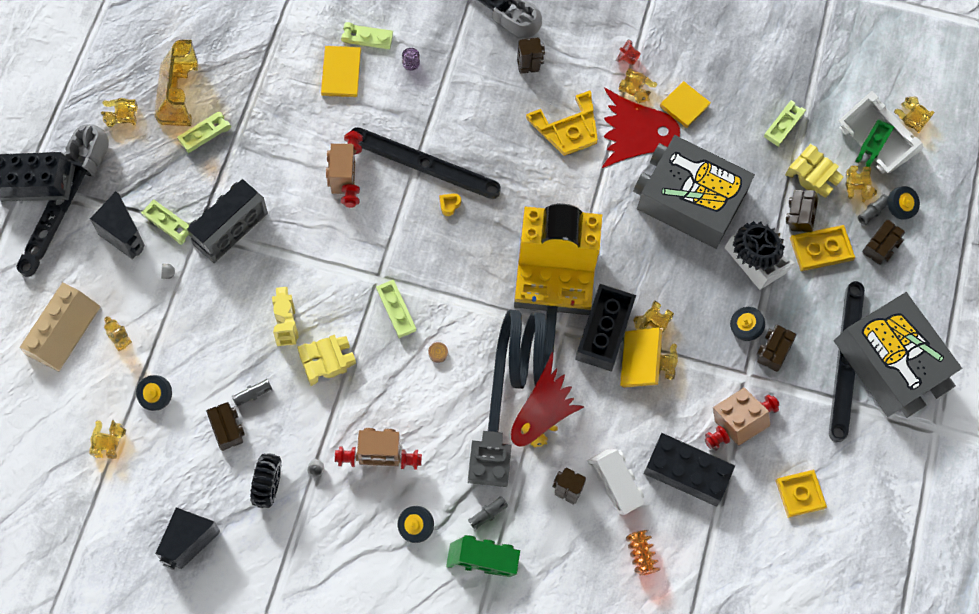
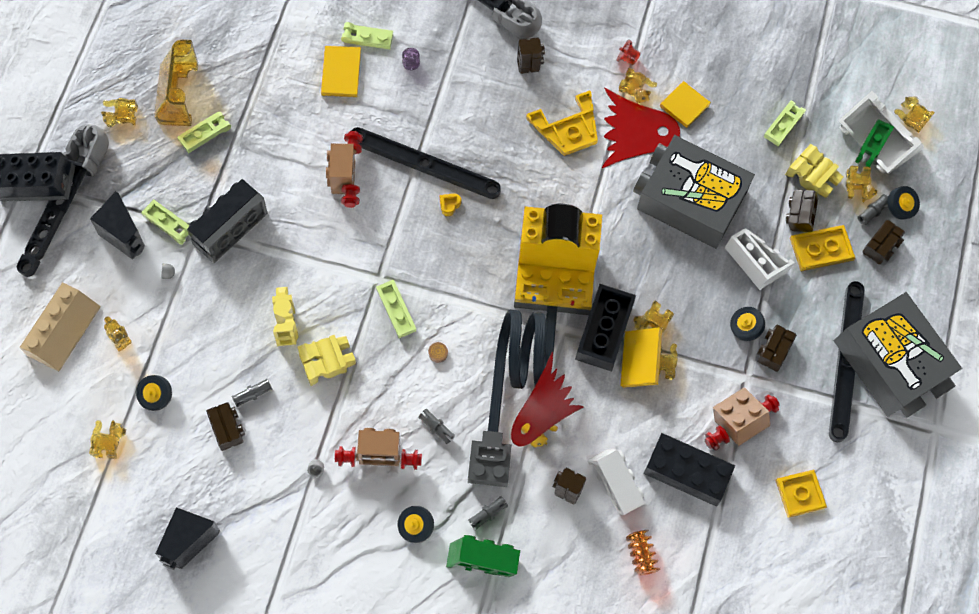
black gear [250,453,282,508] -> none
black gear [732,221,785,271] -> none
none -> dark grey pin [418,408,455,444]

